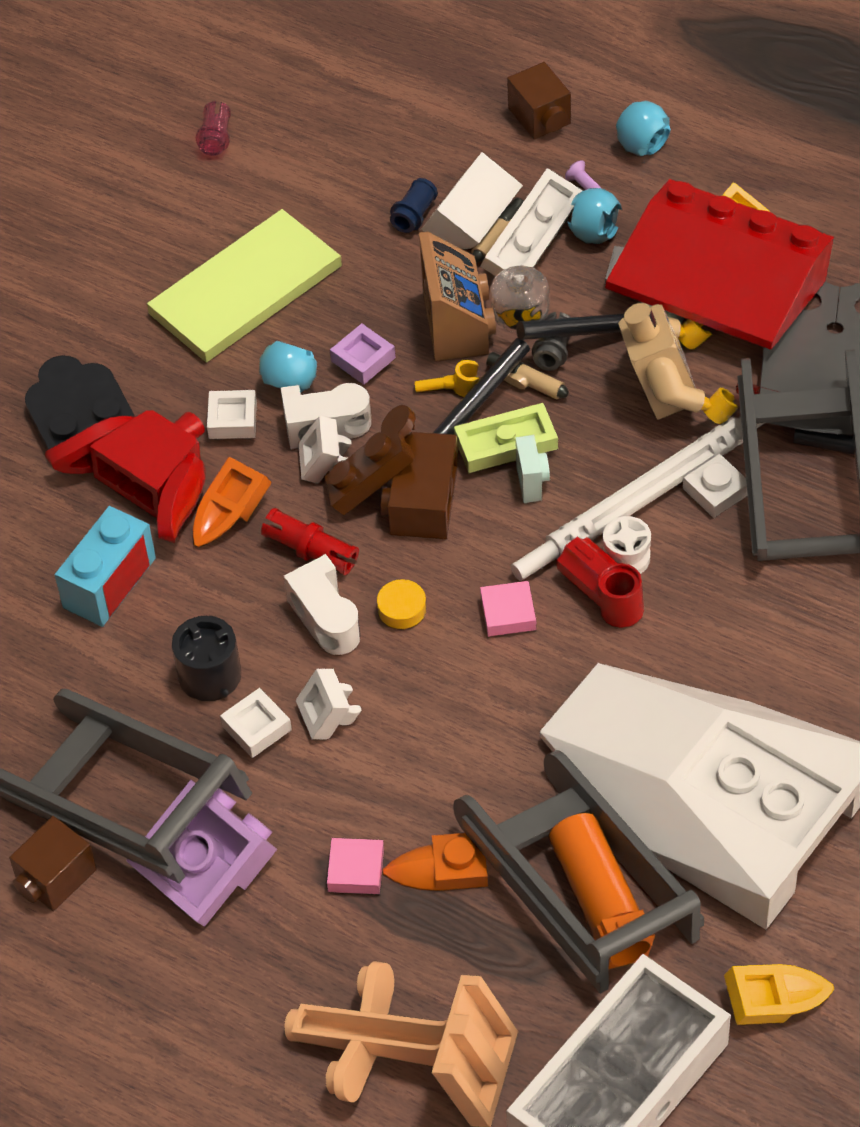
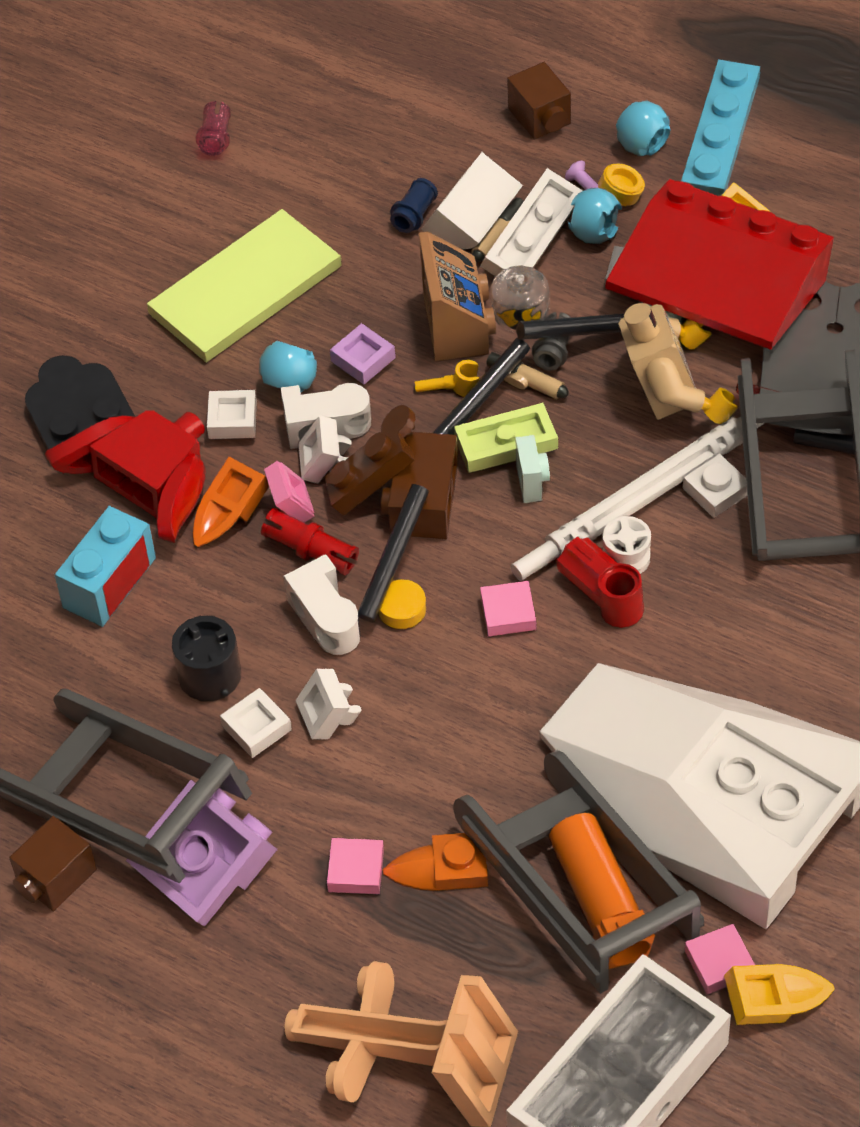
none -> bright pink tile [264,461,315,523]
none -> black bar [358,484,429,623]
none -> yellow tile [598,164,645,206]
none -> medium azure plate [681,59,760,196]
none -> bright pink tile [685,924,755,994]

